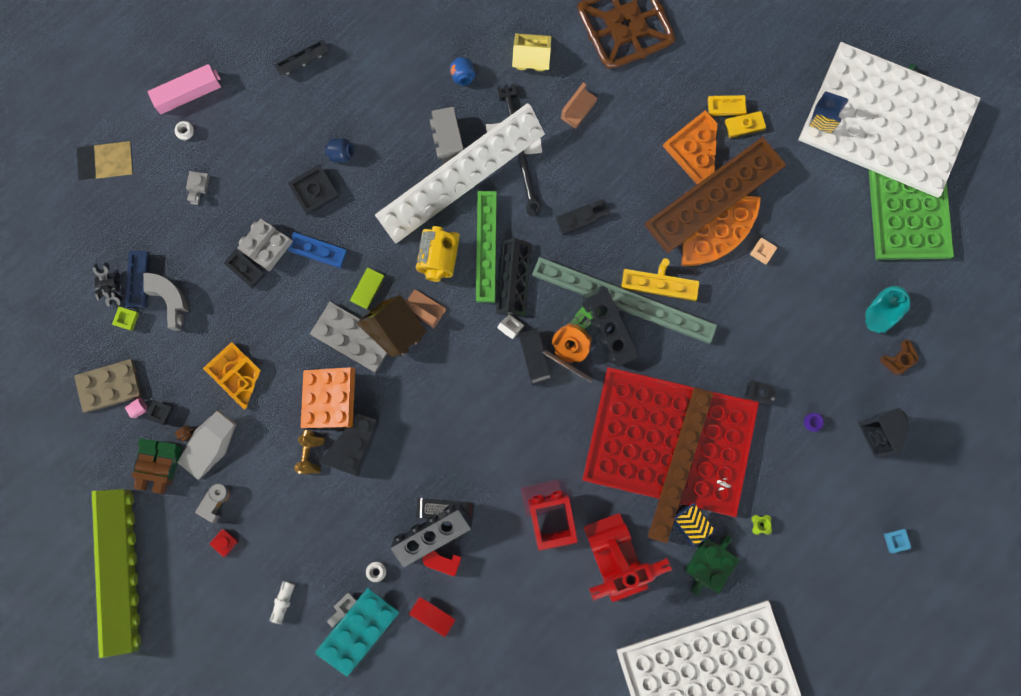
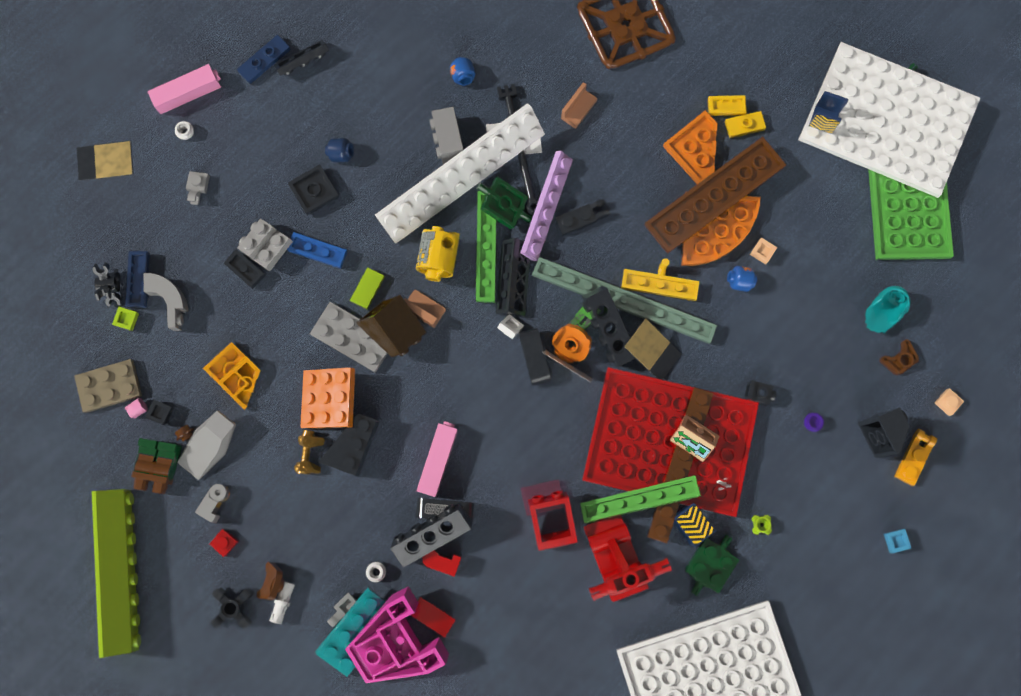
light yellow slope [512,33,551,71] -> none
none -> black pin [210,587,255,629]
none -> dark blue plate [236,35,291,84]
none -> reddish brown piece [256,562,284,600]
none -> dark pink wedge [345,586,449,683]
none -> bright pink brick [417,422,458,498]
none -> dark green plate [476,177,533,229]
none -> lavender plate [520,151,573,261]
none -> bright green plate [580,476,701,523]
none -> pearl gold sticker [625,319,682,380]
none -> panel [670,415,720,462]
none -> blue head [727,266,757,292]
none -> light orange plate [894,429,937,486]
none -> light nougat plate [935,388,964,416]

